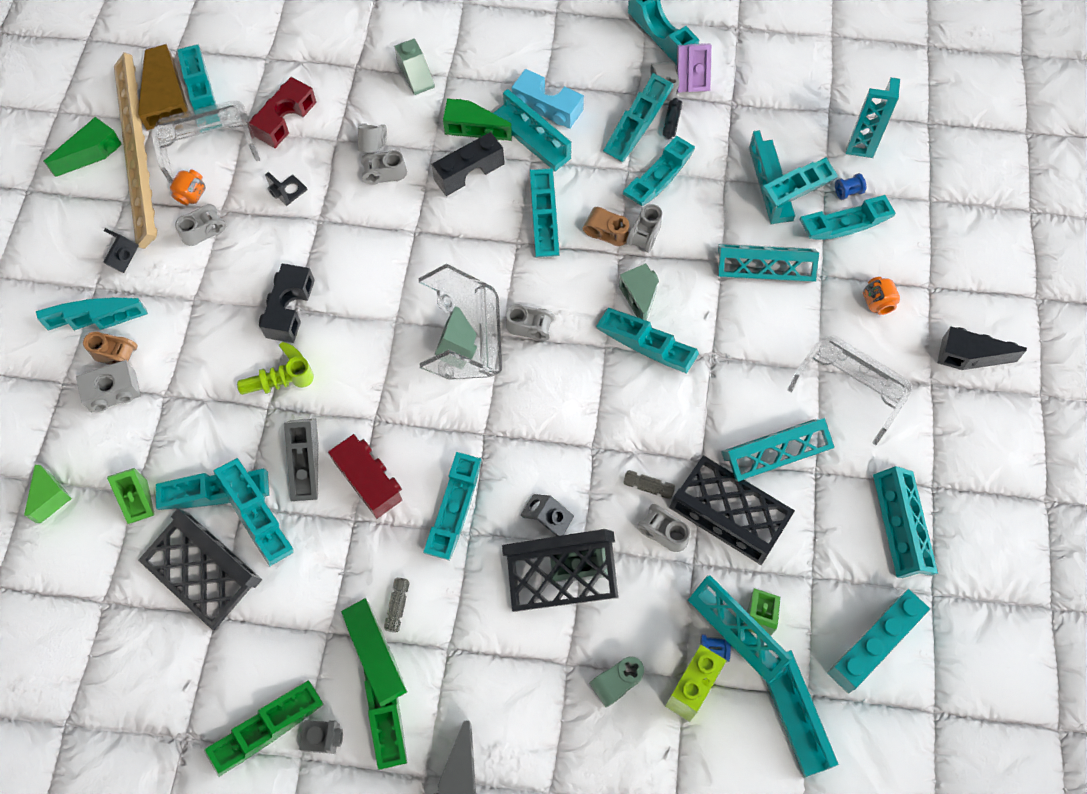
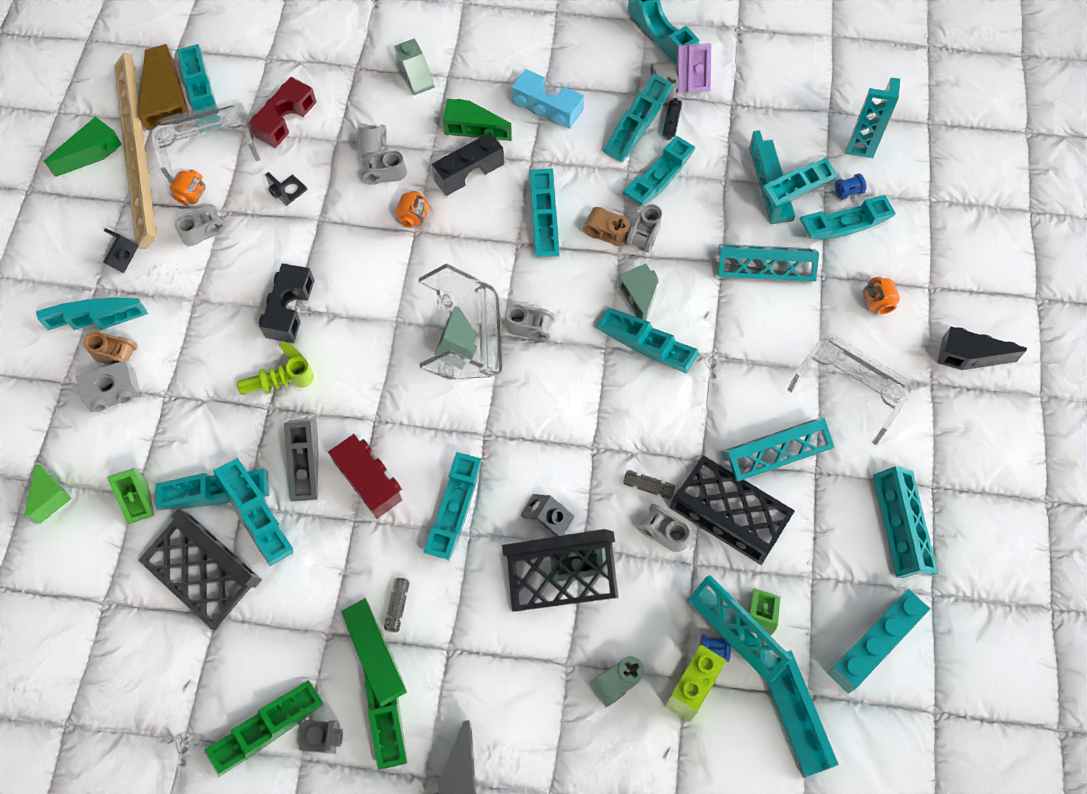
teal fence [493,89,572,172] -> none
none -> orange head [395,191,429,228]

